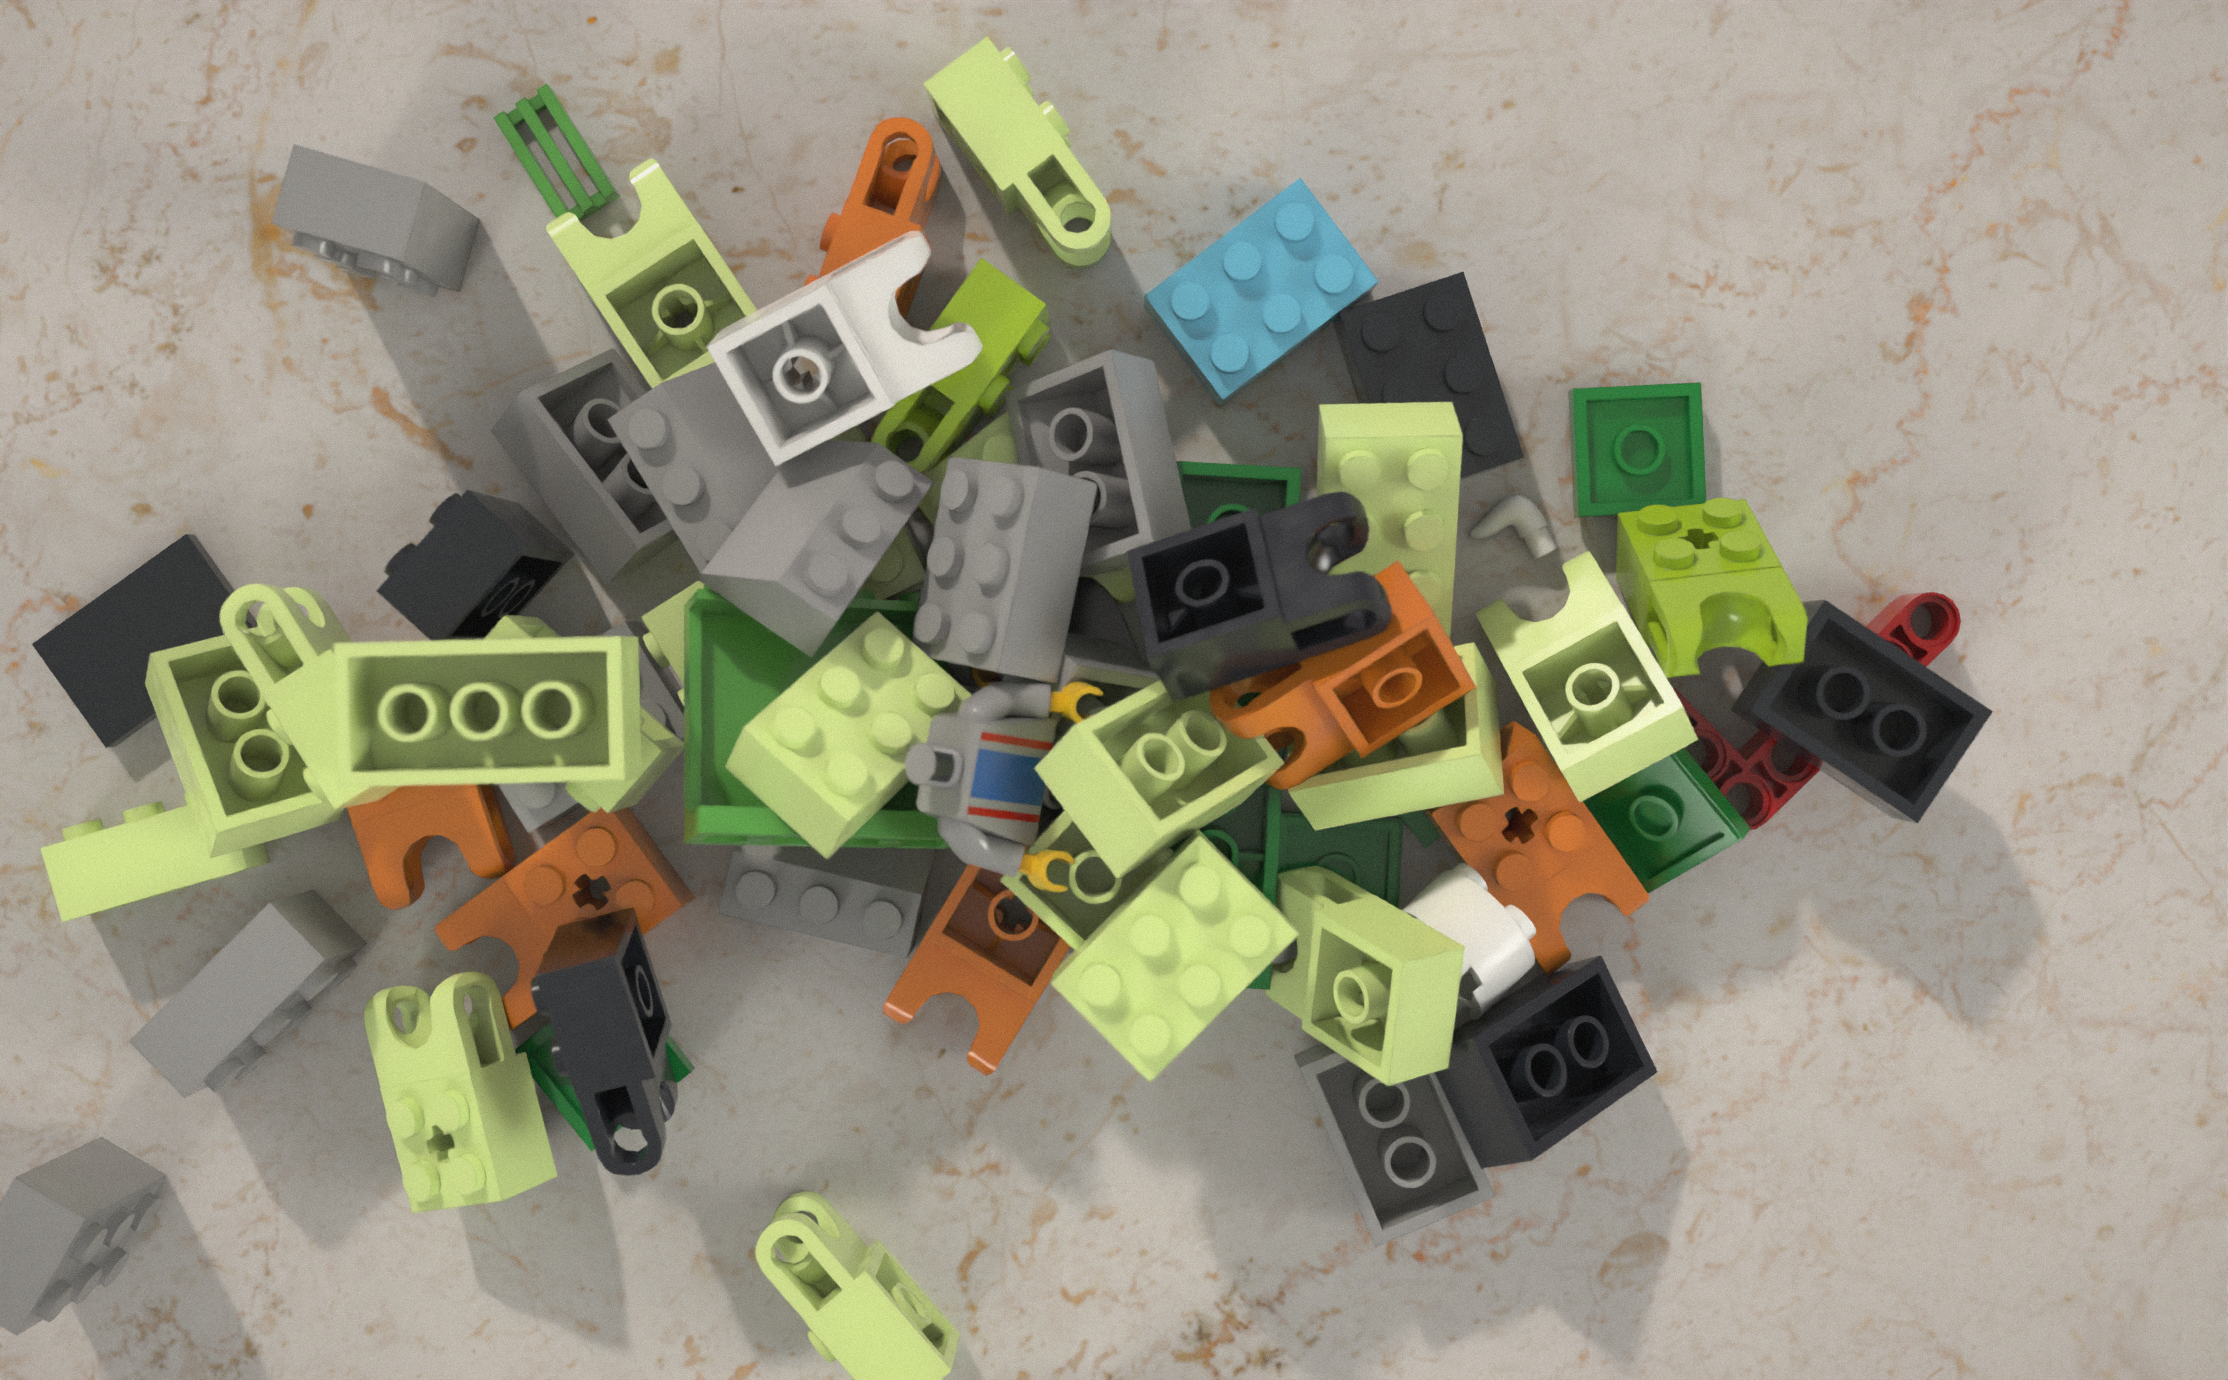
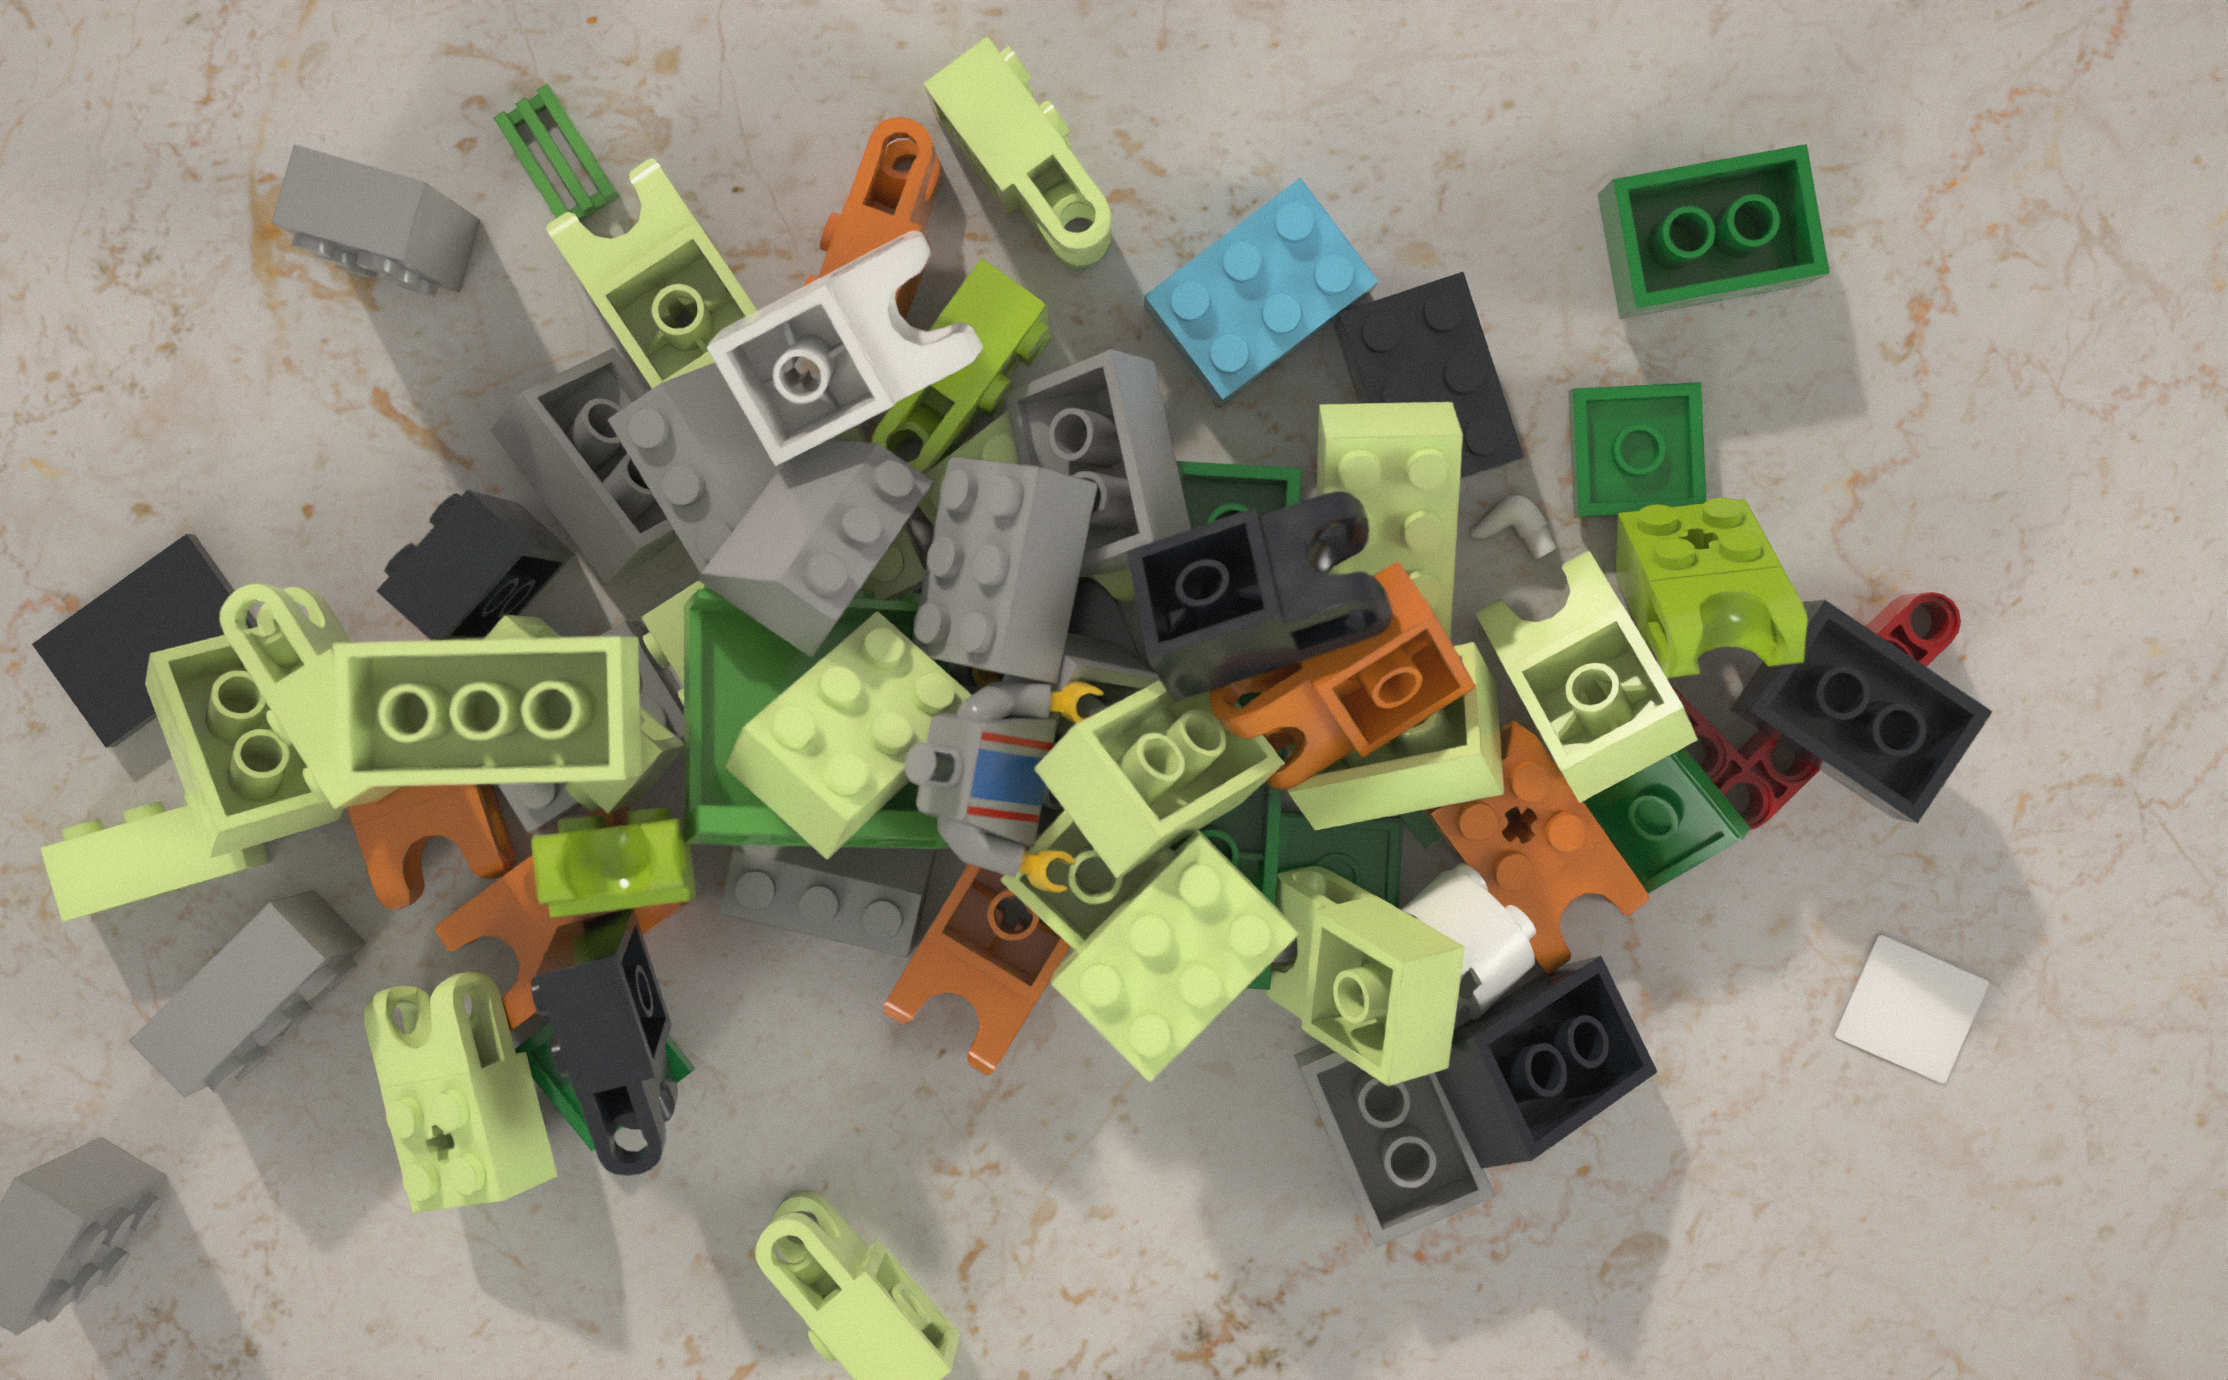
none -> lime brick [532,807,697,918]
none -> green brick [1597,144,1830,319]
none -> white sticker [1835,935,1989,1084]

